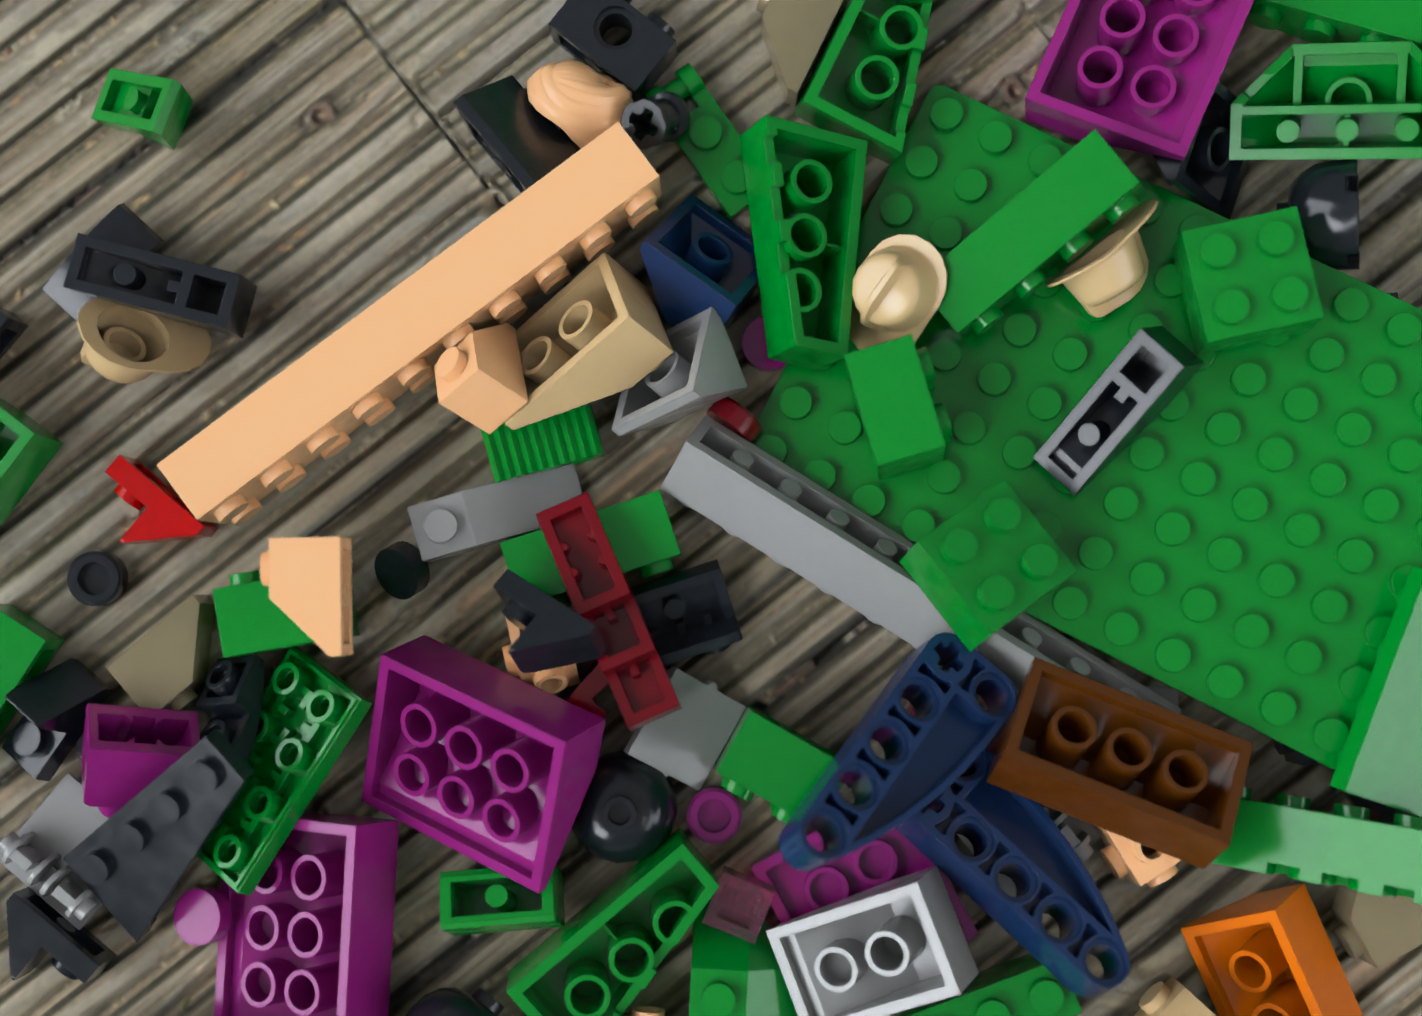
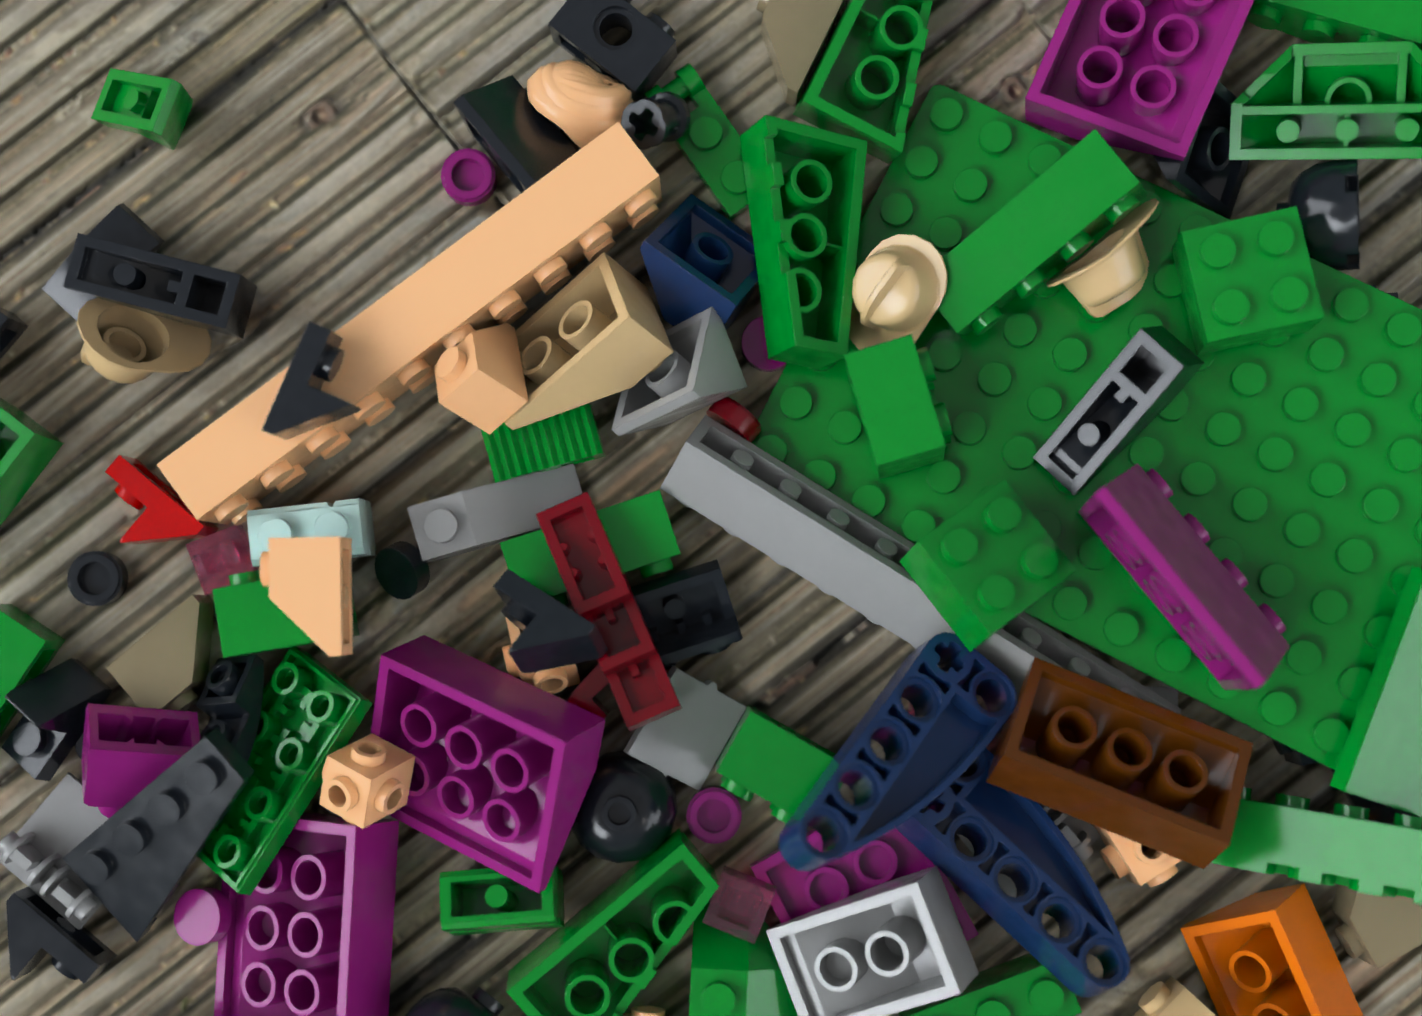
none -> clear pink tile [186,525,260,596]
none -> light aqua brick [247,498,376,567]
none -> black slope [262,321,361,440]
none -> light nougat brick [319,733,415,829]
none -> magenta tile [441,148,498,206]
none -> magenta slope [1078,463,1290,690]

